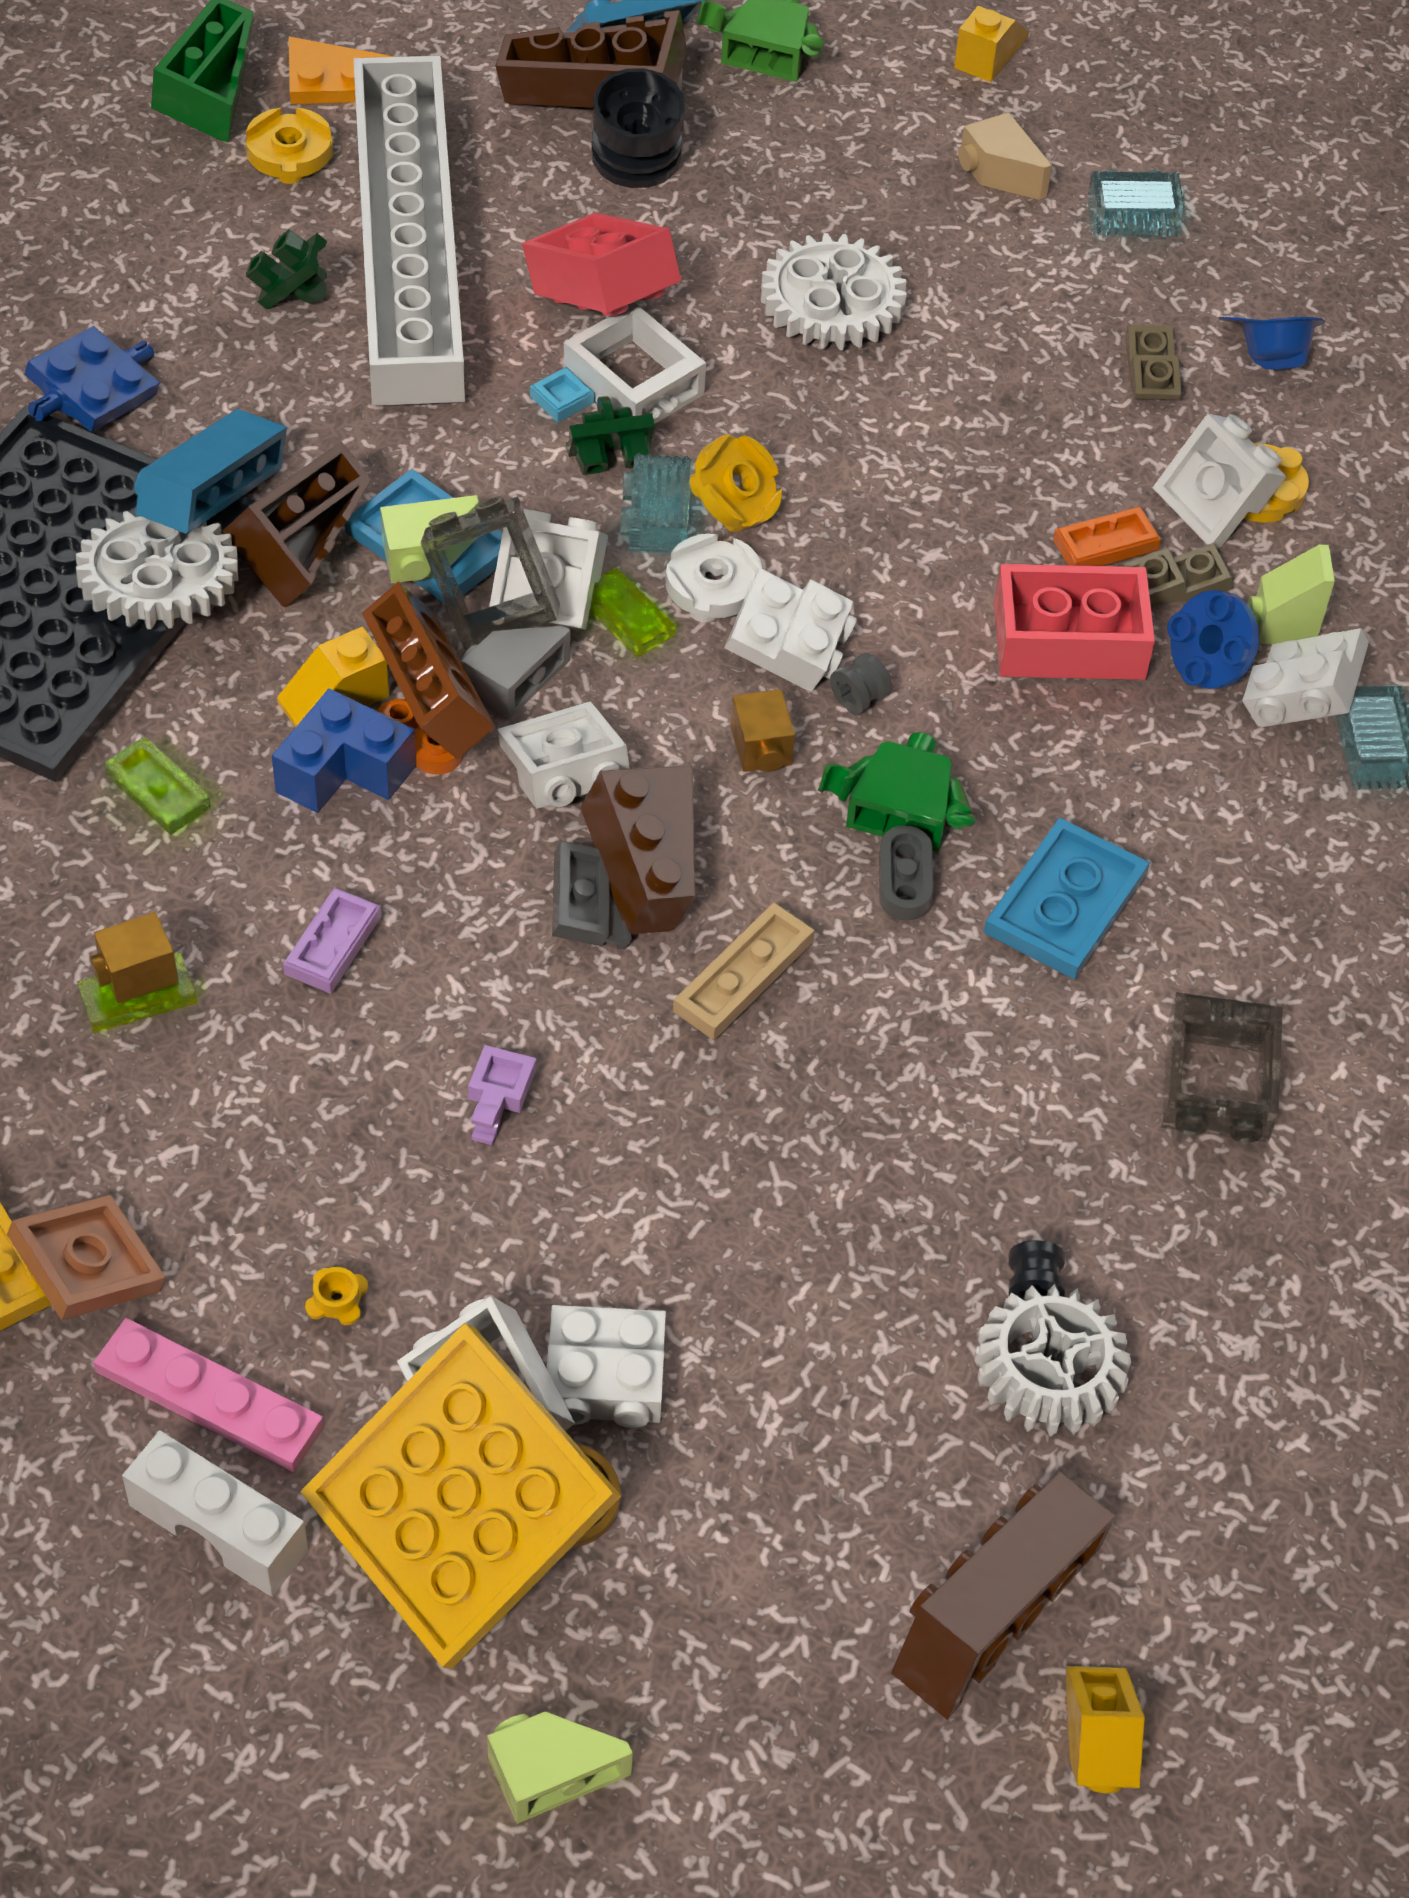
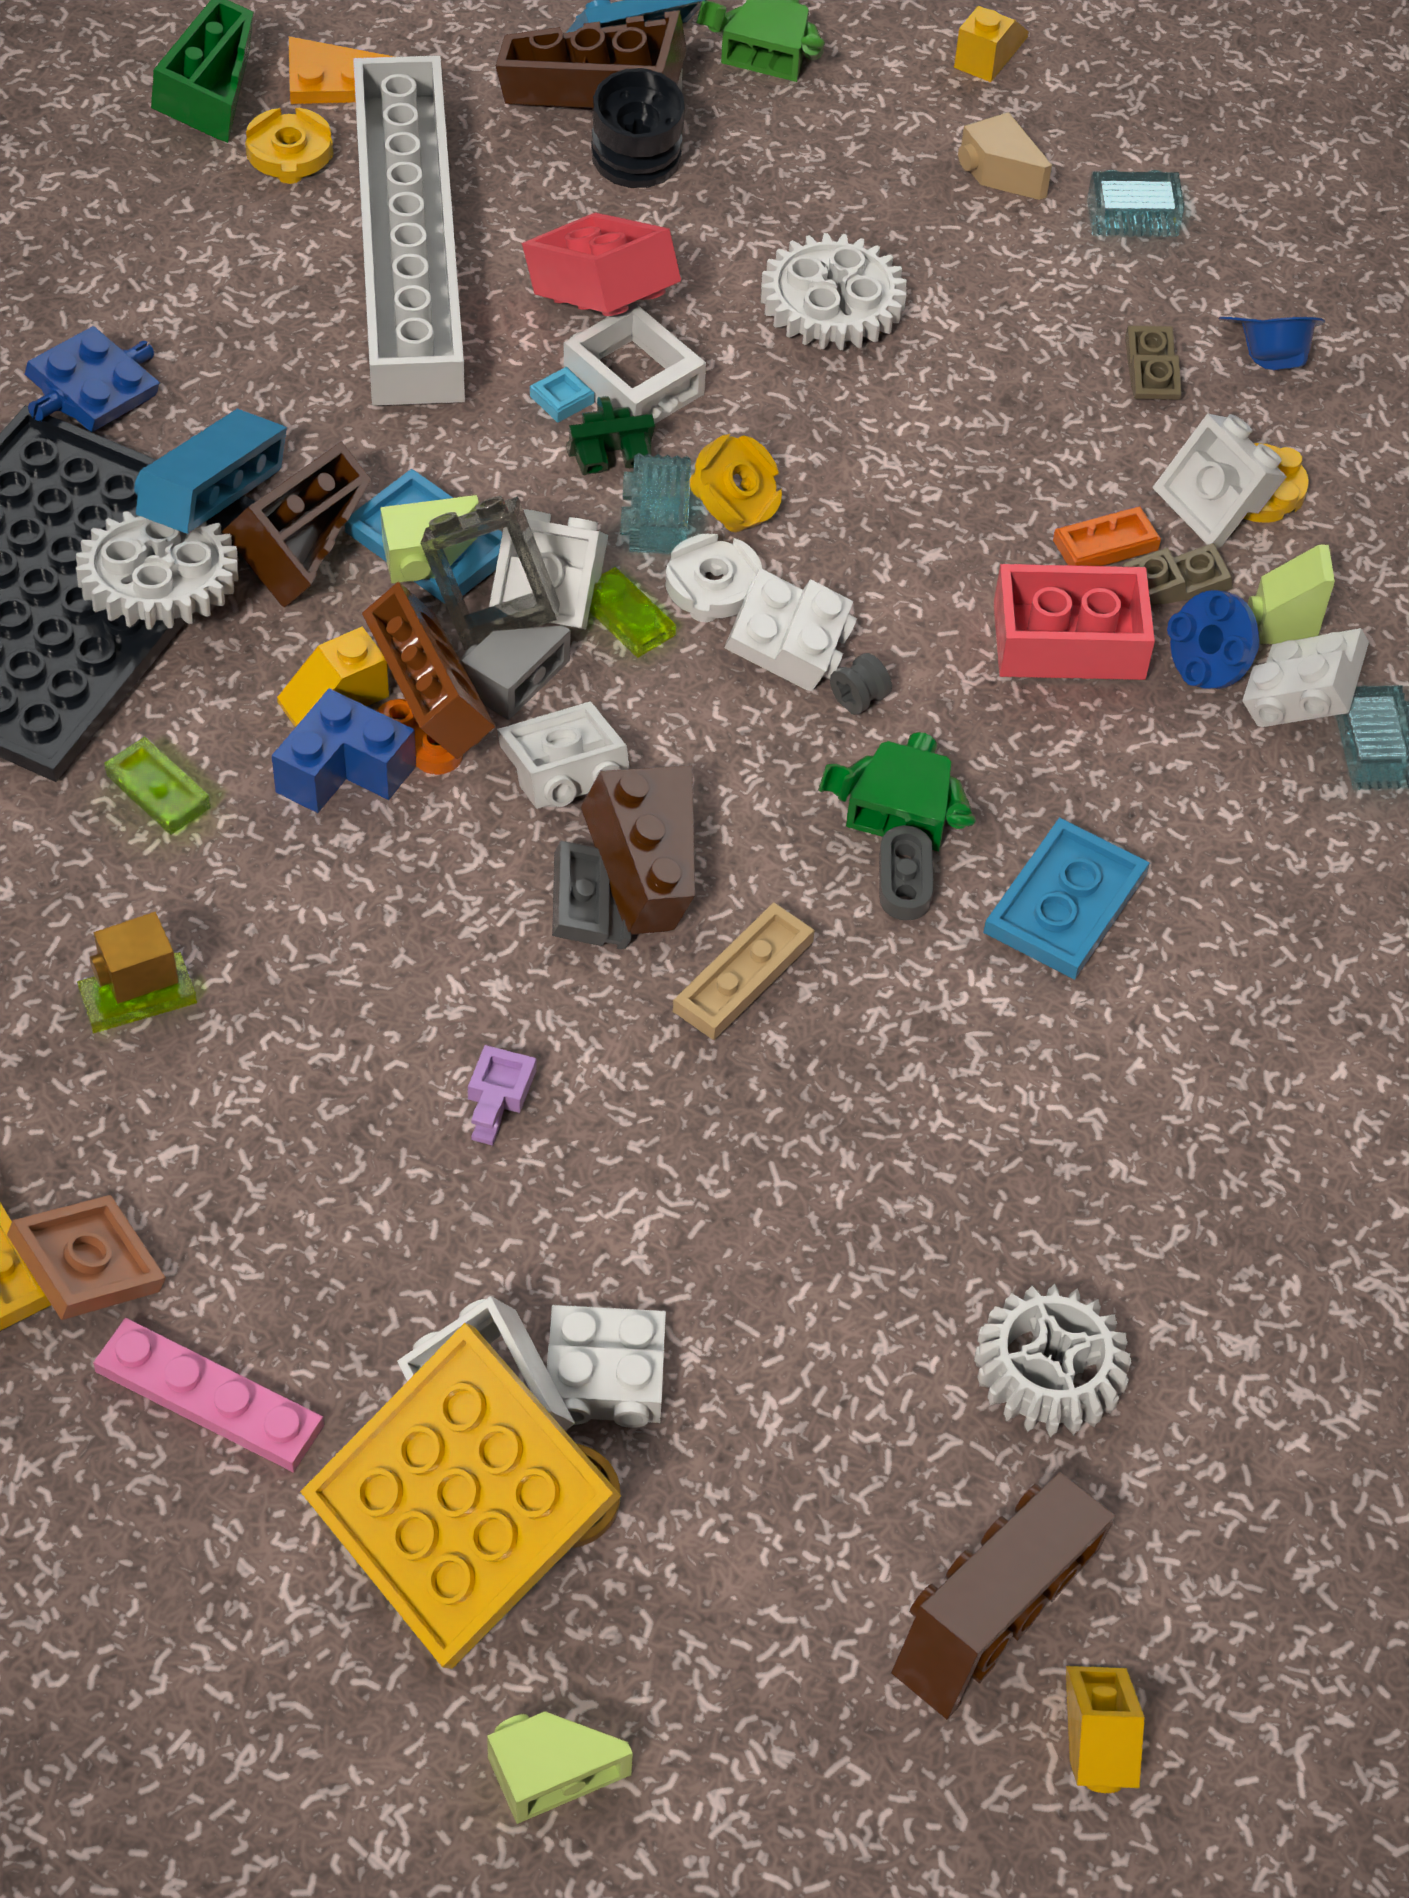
white arch [122,1430,308,1597] -> none
dark green hips [246,229,327,309] -> none
lavender plate [283,887,382,994] -> none
yellow plate [305,1267,368,1325] -> none
pearl gold brick [730,689,795,772] -> none
black wheel [1008,1240,1065,1300] -> none
clear smoke window [1161,992,1283,1143] -> none

